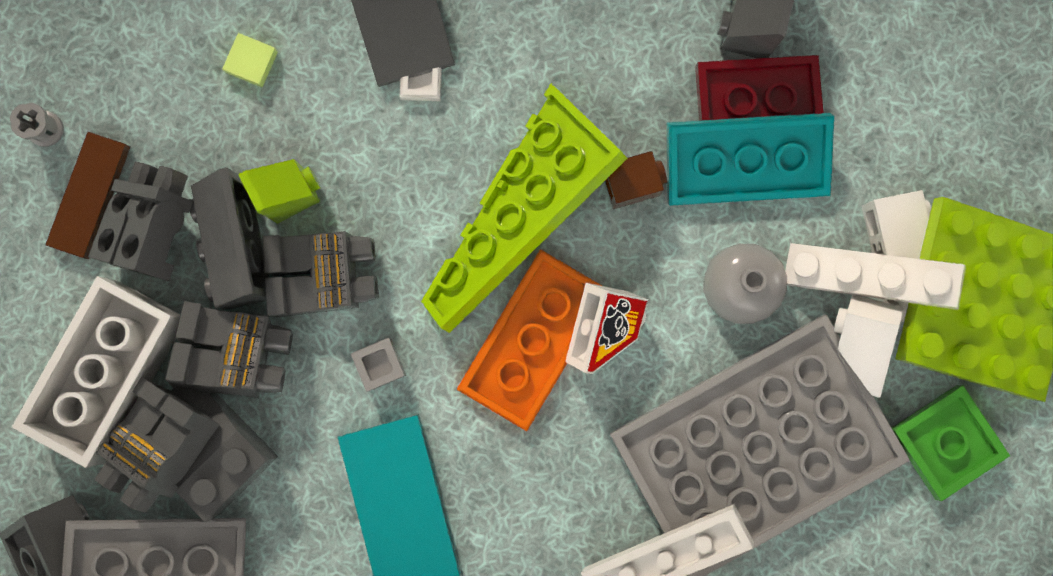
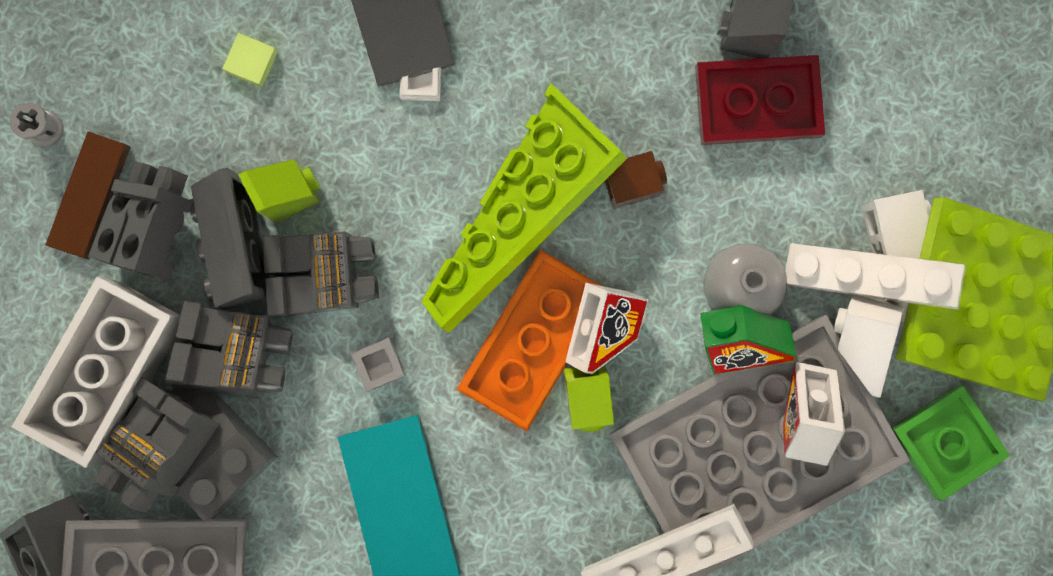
teal tile [666,113,835,206] -> none
none -> lime brick [564,365,614,432]
none -> green slope [700,305,797,375]
none -> white slope [783,362,844,466]

